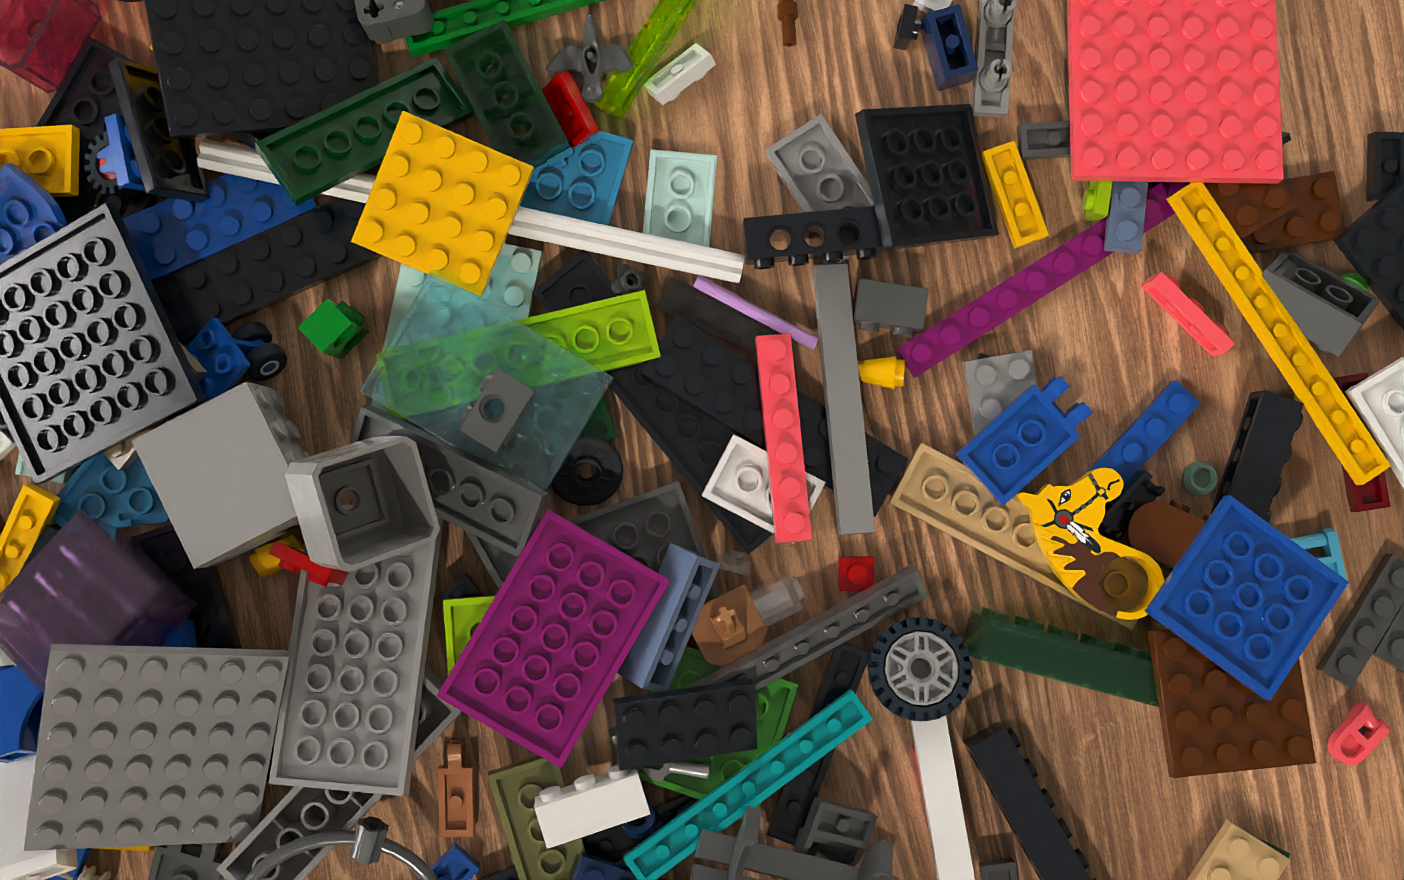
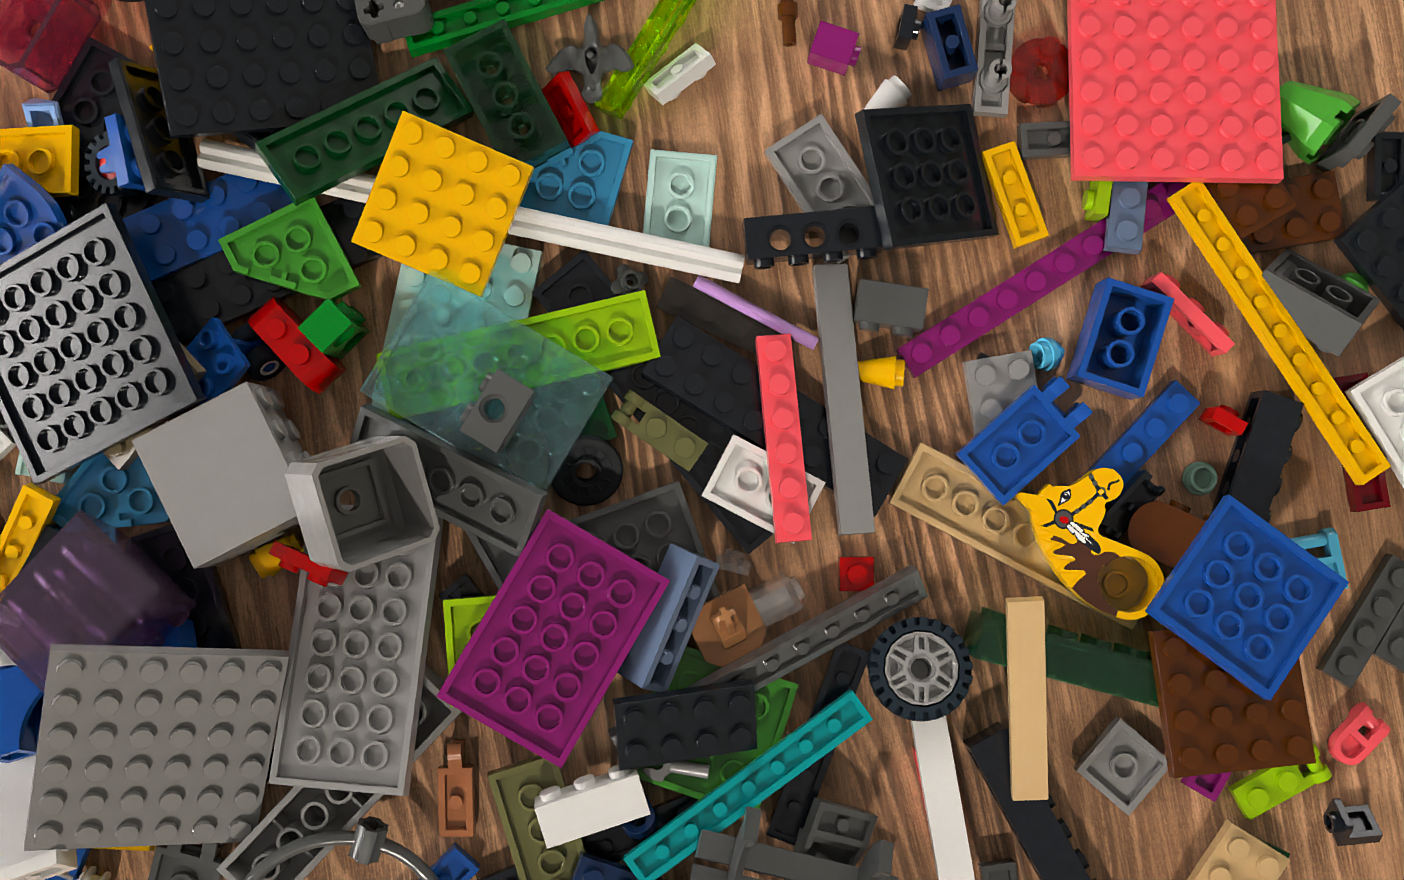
none -> light blue slope [22,98,64,127]
none -> bright green plate [218,197,362,301]
none -> red brick [248,296,346,394]
none -> olive plate [610,389,708,472]
none -> magenta brick [807,20,862,76]
none -> white cone [864,75,912,109]
none -> tan tile [1005,596,1048,801]
none -> clear red plate [1009,36,1069,108]
none -> medium azure plate [1029,337,1065,371]
none -> blue brick [1066,277,1174,400]
none -> light grey plate [1073,716,1168,816]
none -> magenta plate [1180,772,1232,802]
none -> red plate [1199,405,1248,436]
none -> lime plate [1227,743,1332,821]
none -> bright green cone [1280,80,1361,165]
none -> dark grey plate [1314,93,1401,172]
none -> black bracket [1323,798,1383,846]

